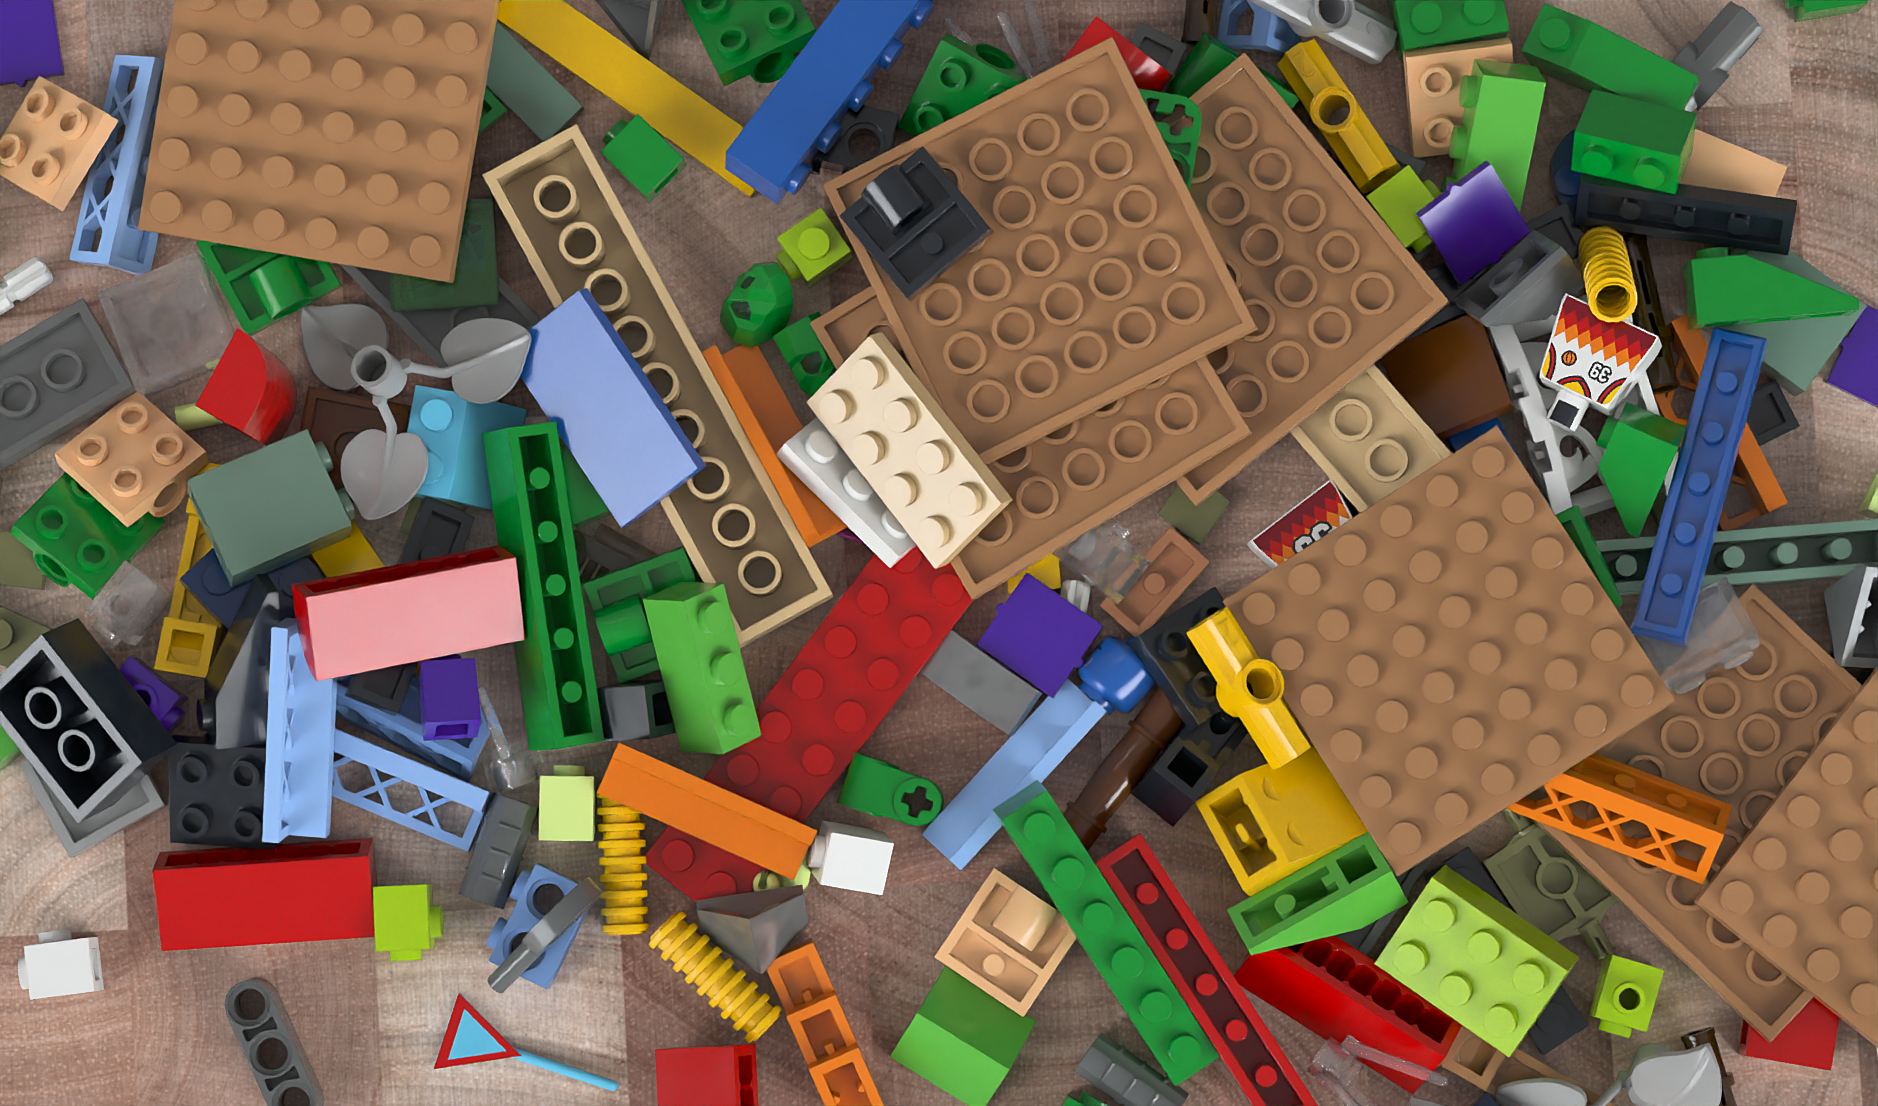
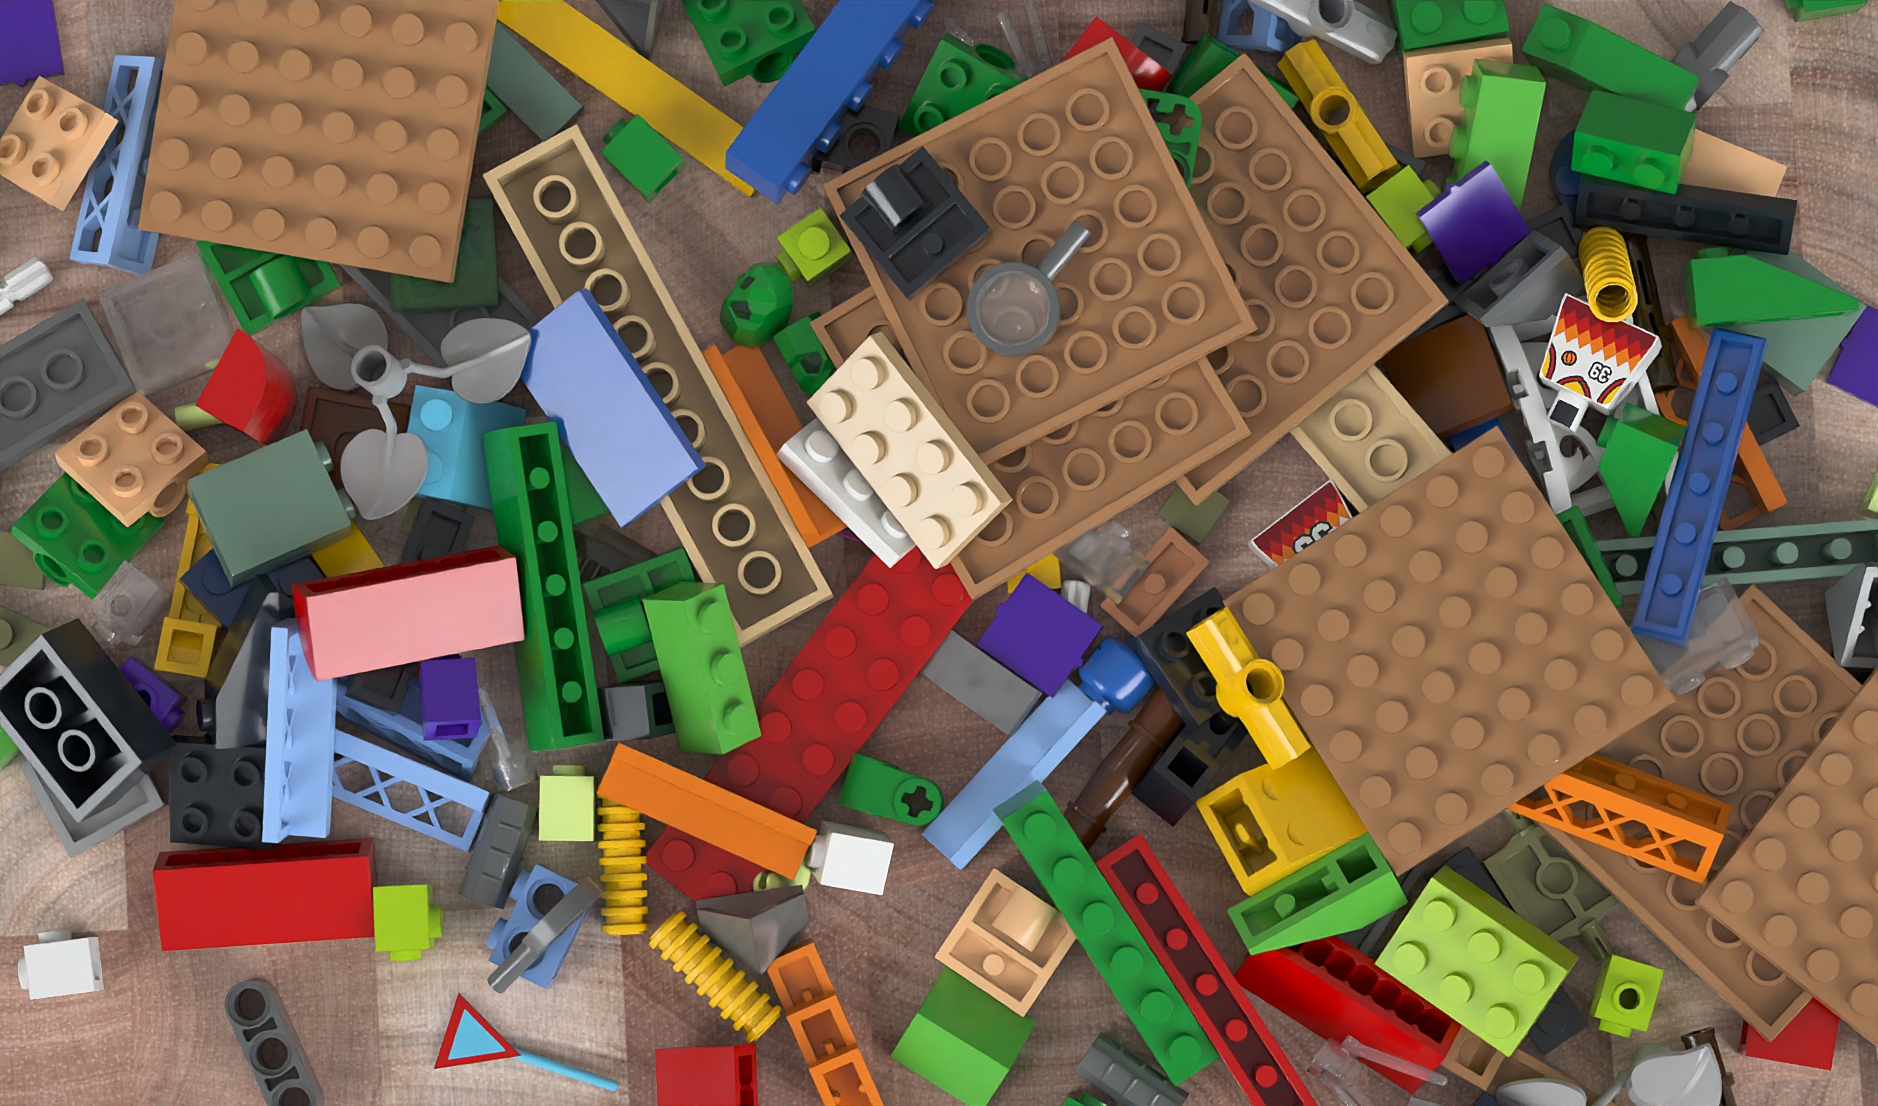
none -> piece [967,220,1091,357]

